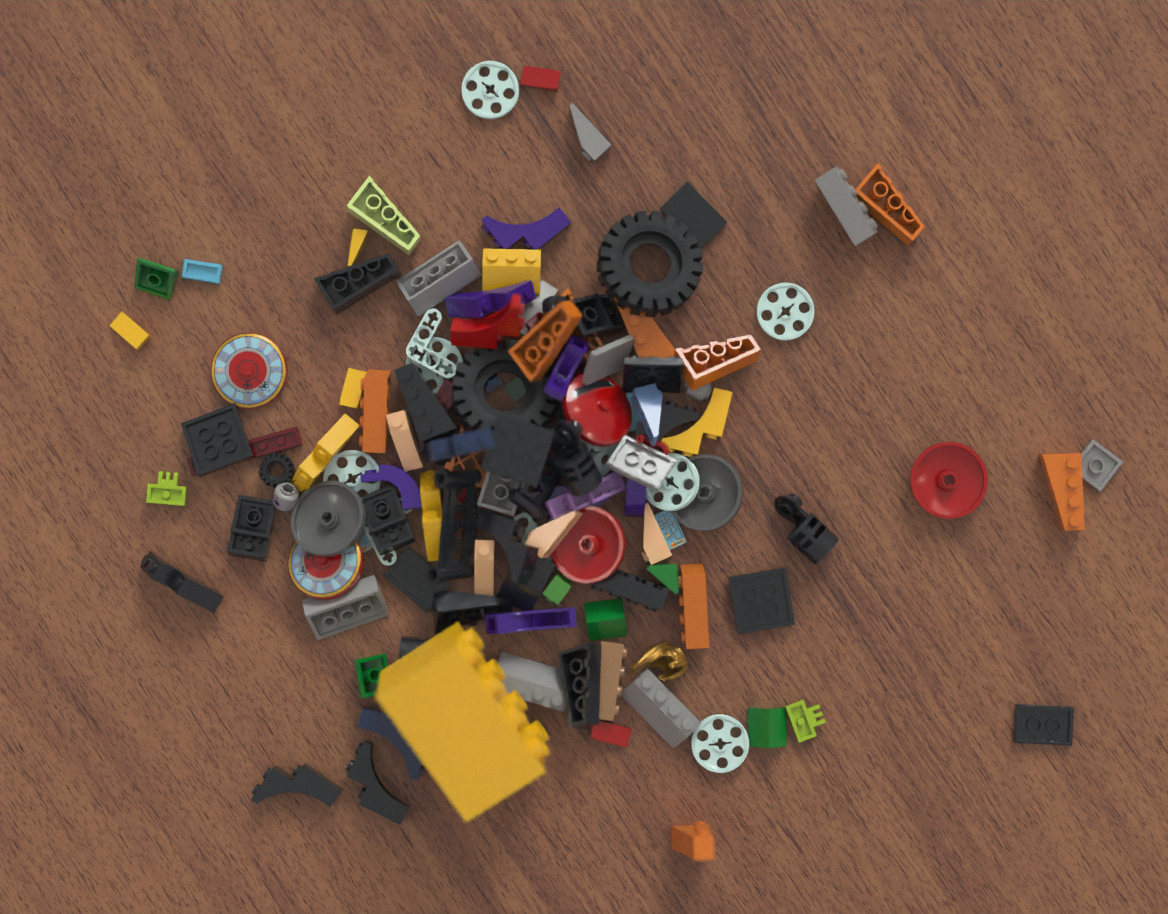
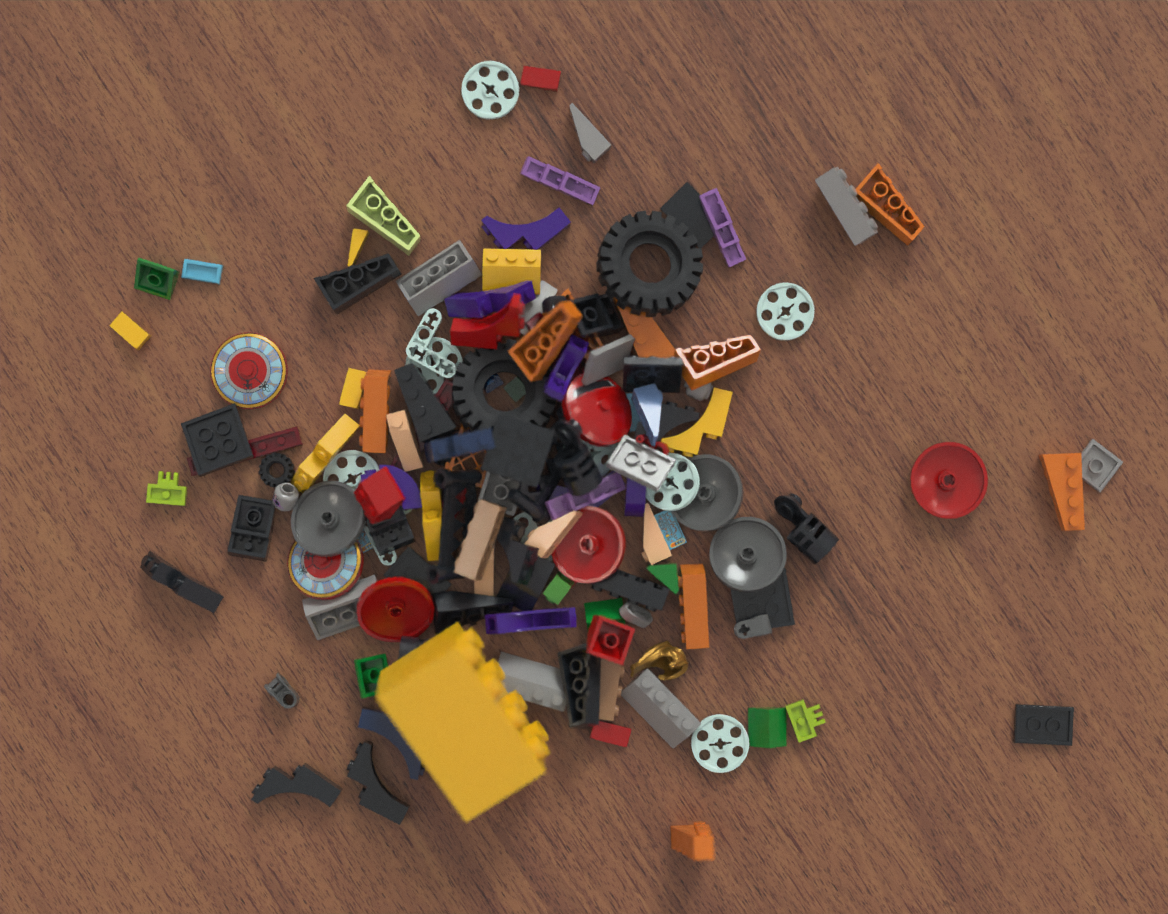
none -> dark grey piece [264,673,300,709]
none -> red slope [353,467,405,524]
none -> red dish [357,577,434,642]
none -> medium nougat brick [454,499,507,581]
none -> medium lavender slope [520,156,600,205]
none -> red slope [586,615,635,666]
none -> light grey beam [619,602,653,628]
none -> medium lavender slope [699,188,746,268]
none -> dark grey dish [709,517,787,593]
none -> dark grey piece [734,614,772,639]

